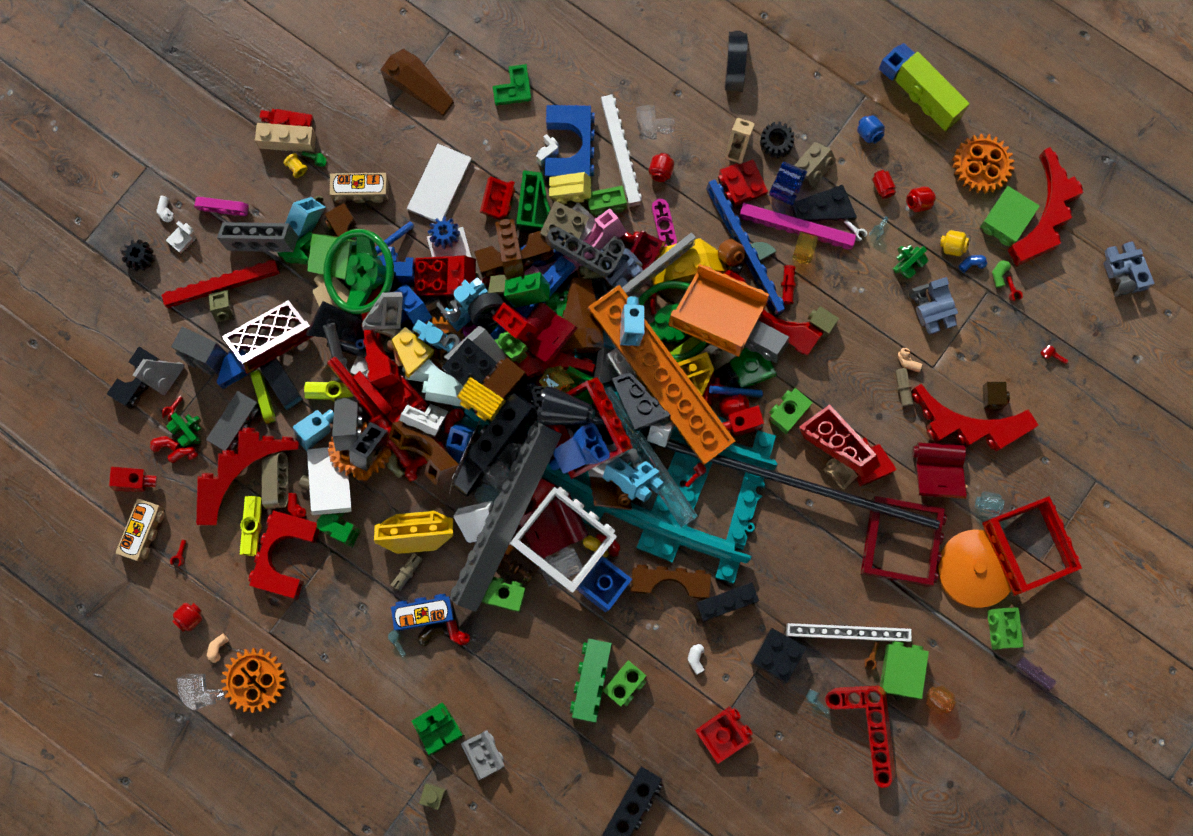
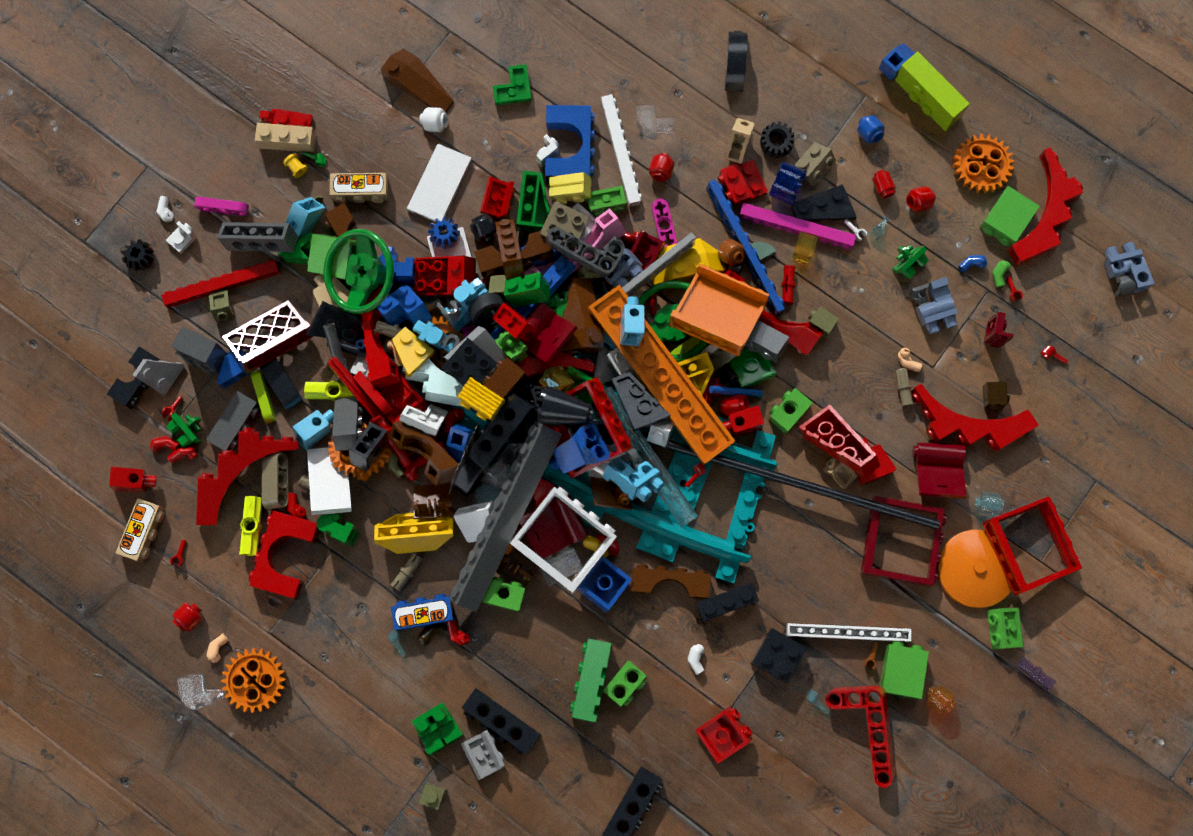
light grey wing [362,292,403,330] -> none
blue bar [375,222,414,255] -> none
yellow head [940,230,969,257] -> none
none -> reddish brown hinge [412,483,453,519]
none -> white head [420,107,449,132]
none -> black brick [462,688,541,755]
none -> black head [470,214,497,243]
none -> dark red bracket [984,312,1014,348]

